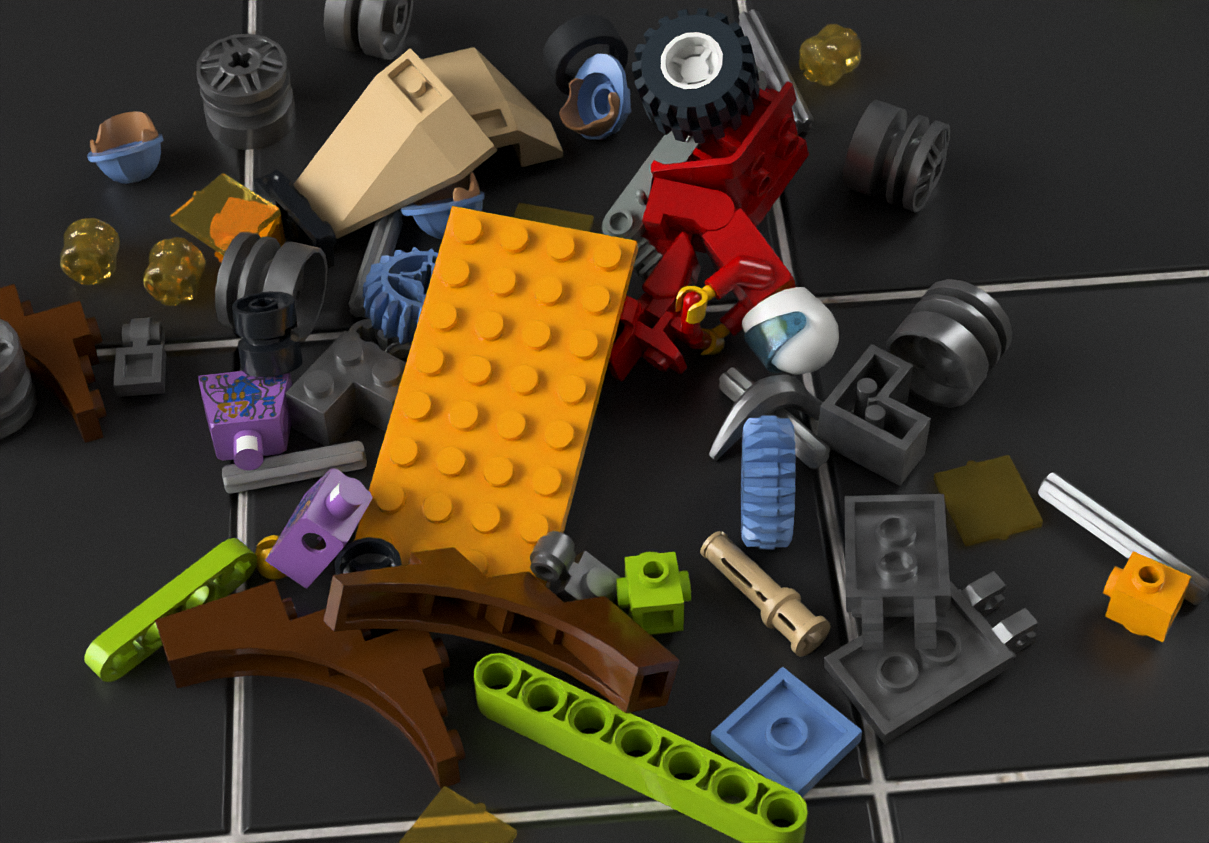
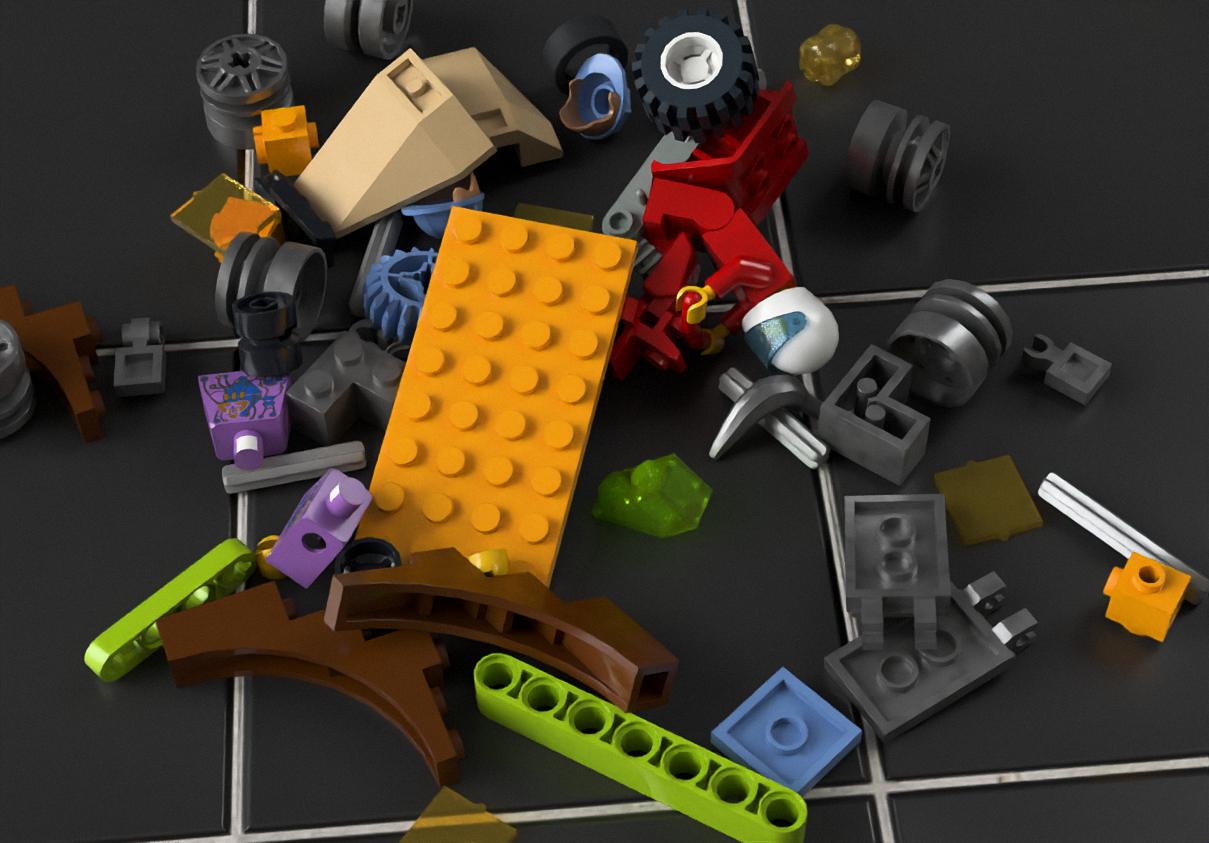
clear yellow piece [60,218,120,285] -> none
piece [87,111,164,184] -> none
clear yellow piece [143,237,205,306] -> none
flat silver plate [530,531,621,602] -> none
lime brick [616,551,691,635] -> none
tan pin [700,531,830,657] -> none
flat silver axle [738,9,813,134] -> none
medium blue gear [741,415,796,550] -> none
none -> light orange brick [253,105,319,176]
none -> yellow hinge [467,548,509,577]
none -> clear neon green slope [591,453,713,538]
none -> flat silver plate [1021,334,1112,405]

